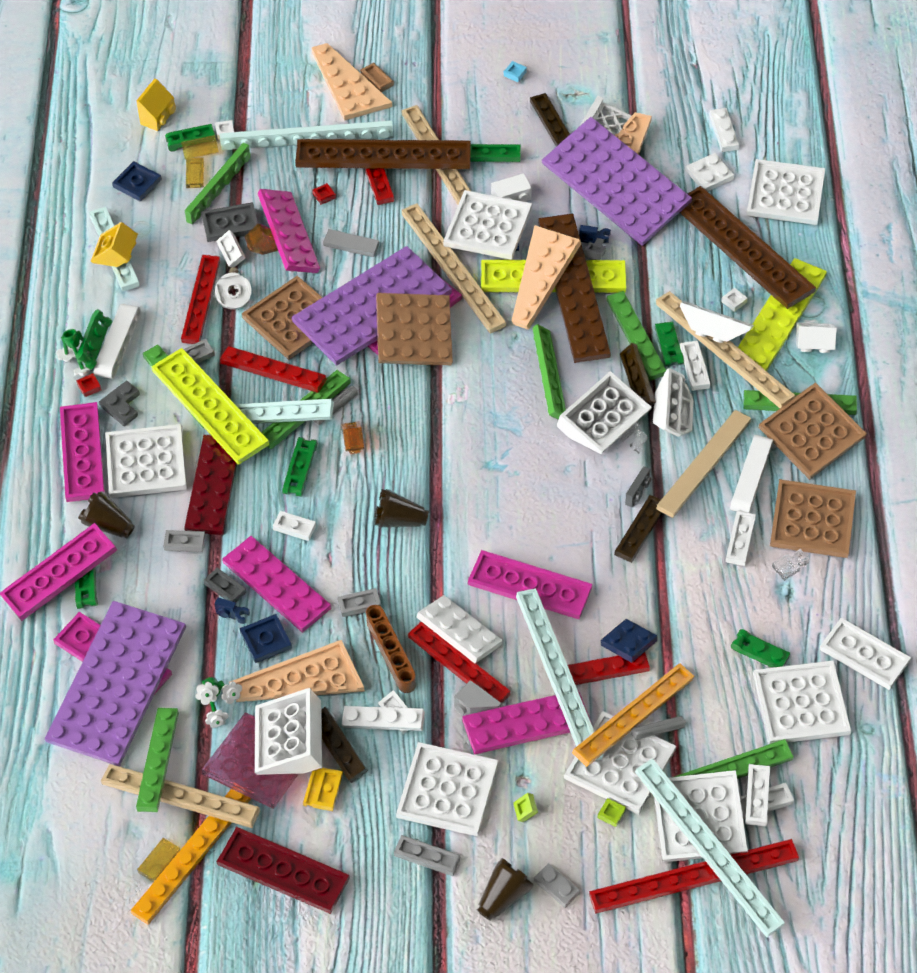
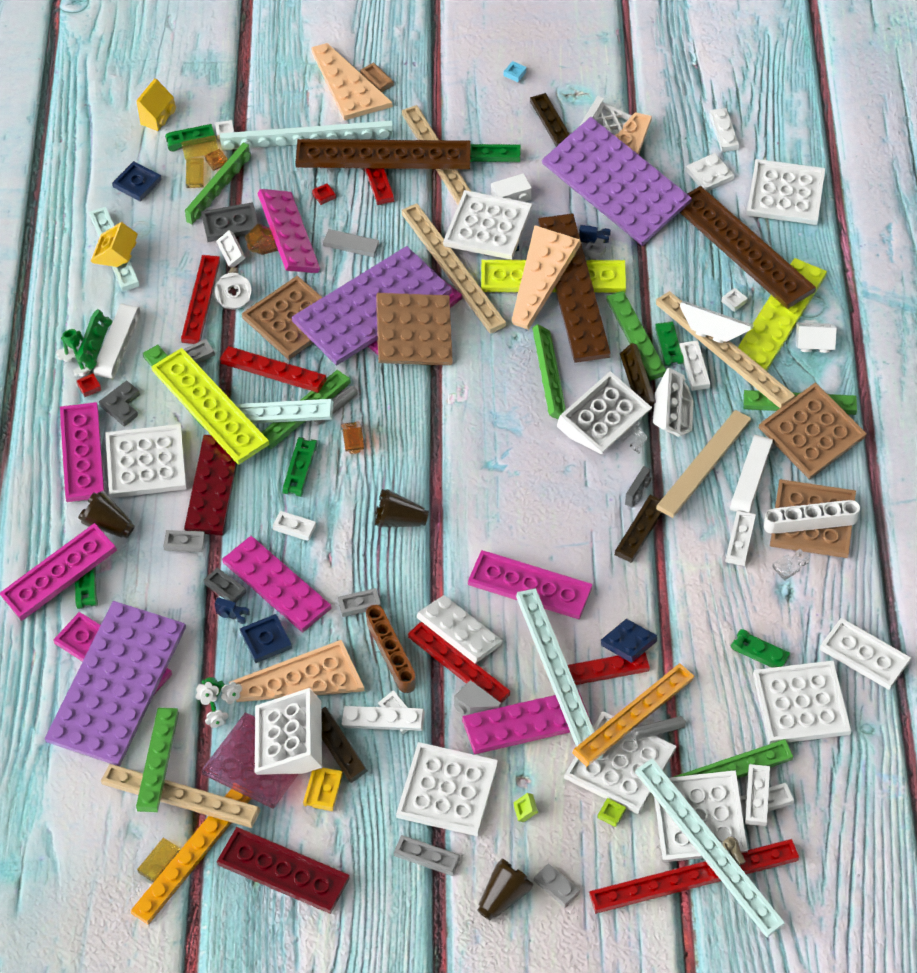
none -> clear orange plate [205,149,228,171]
none -> dark tan arm [723,837,746,866]
none -> white beam [764,500,860,534]

